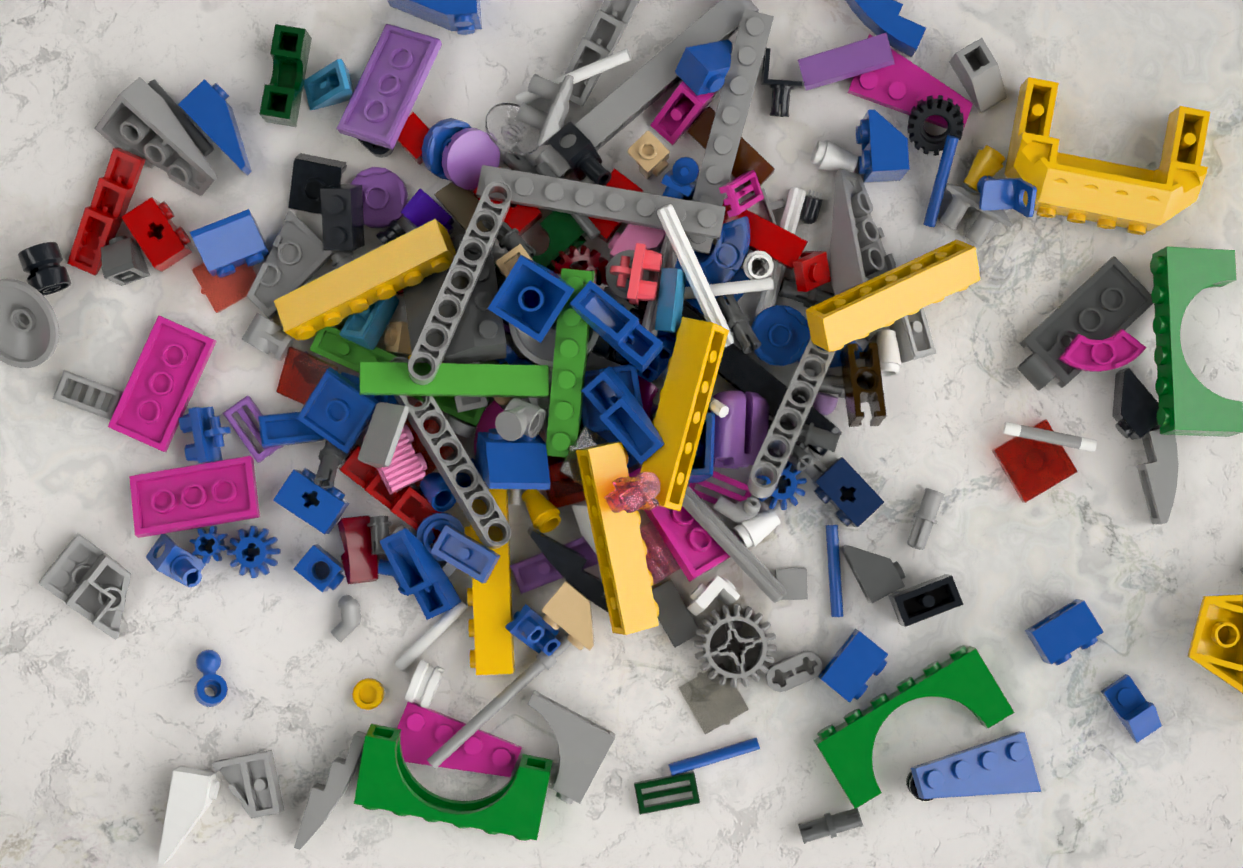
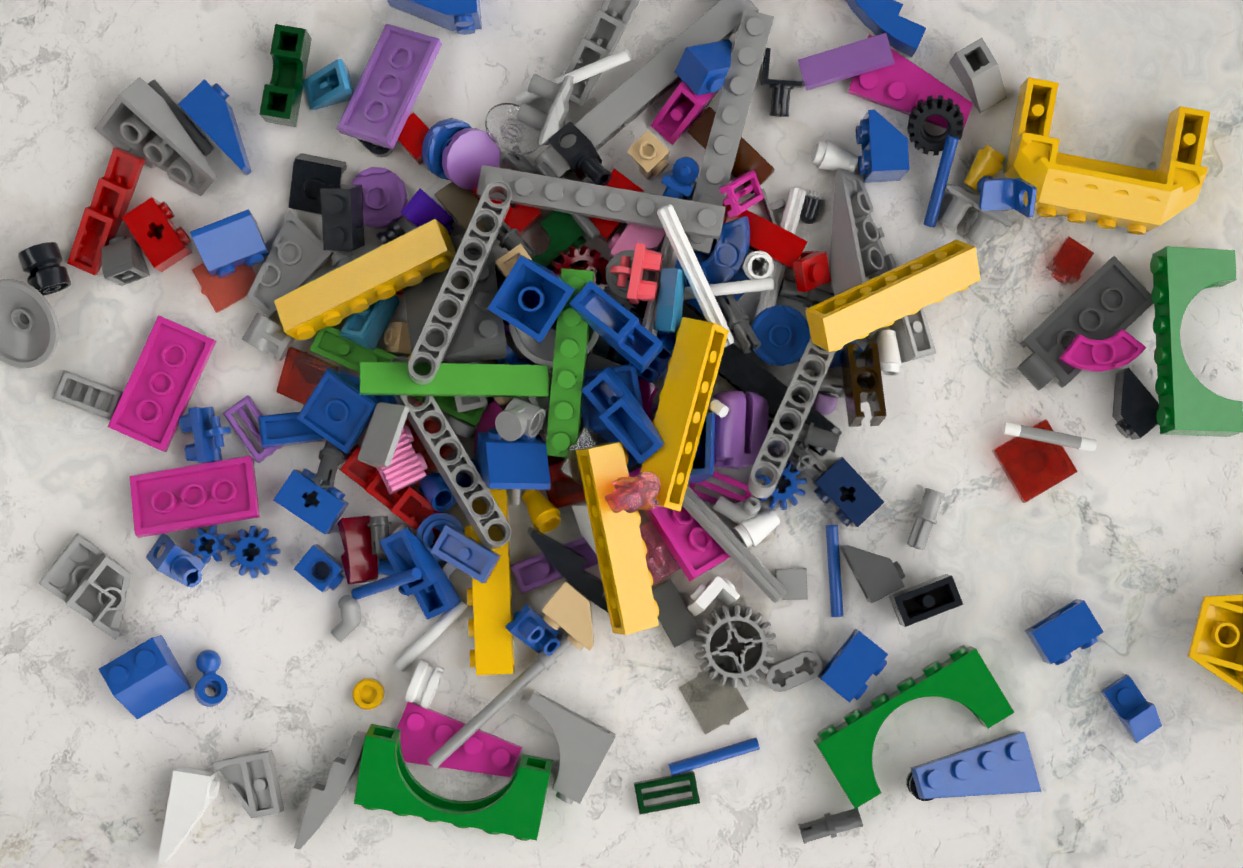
light grey slope [1137,428,1178,524] -> none
none -> blue slope [99,635,192,719]
none -> blue bar [351,567,422,600]
none -> clear red bracket [1046,236,1094,284]

